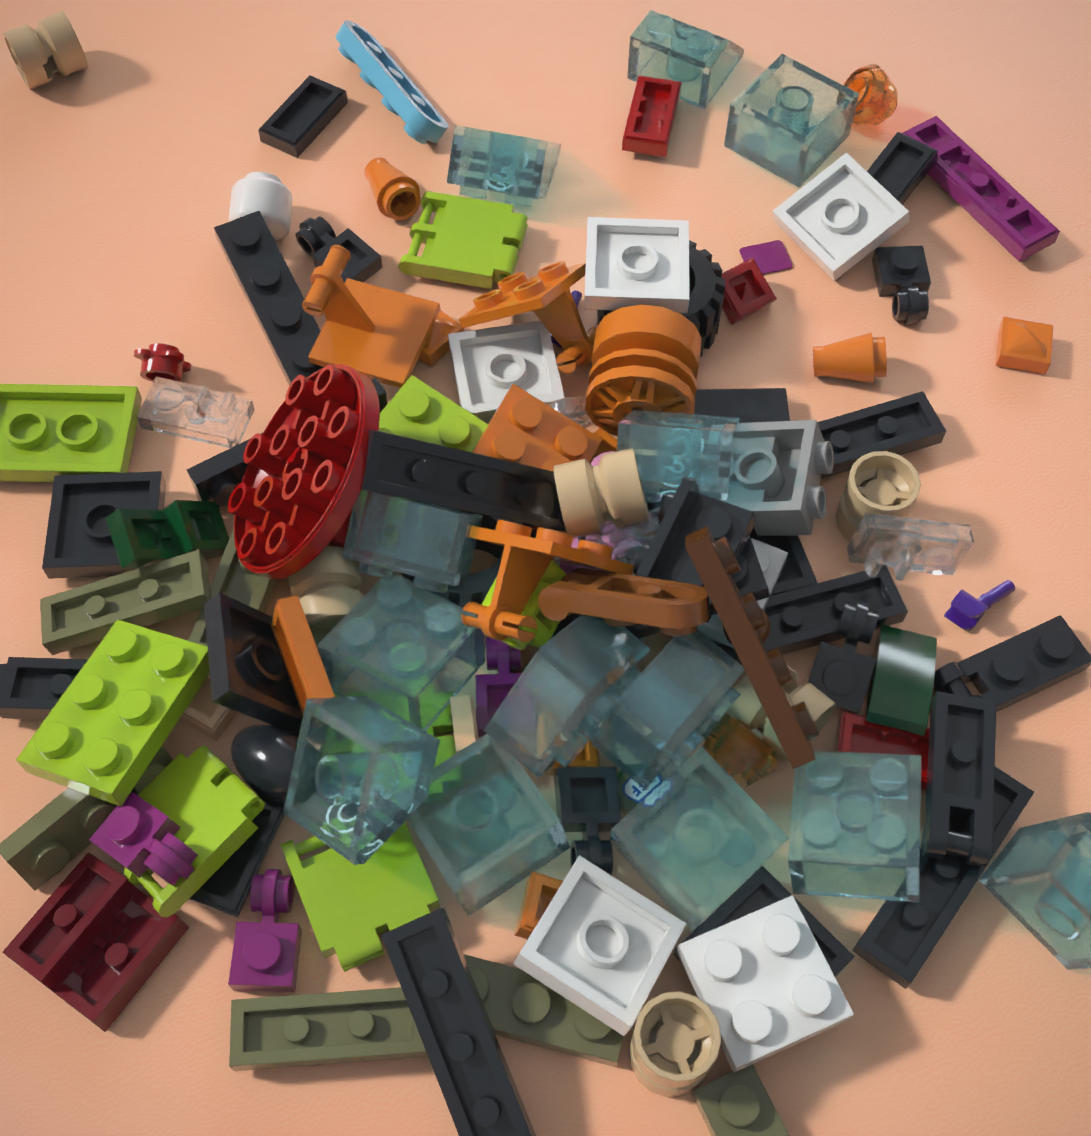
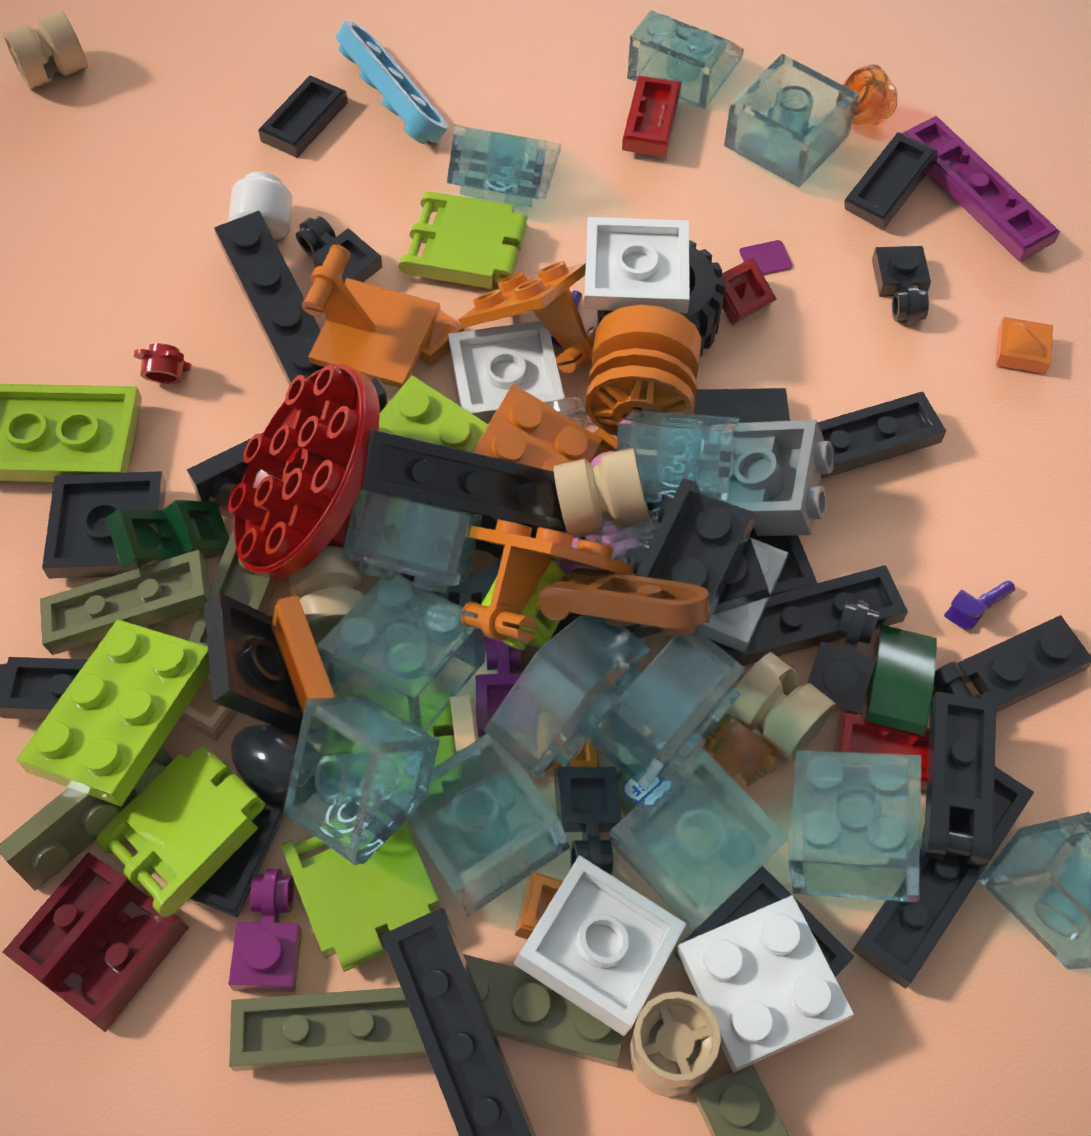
magenta plate [89,791,198,886] -> none
clear plate [137,377,255,448] -> none
orange cone [364,157,421,220] -> none
reddish brown plate [685,526,820,769] -> none
white plate [772,152,910,281] -> none
orange cone [813,332,887,383] -> none
tan wheel [835,451,921,550] -> none
clear plate [847,513,975,581] -> none

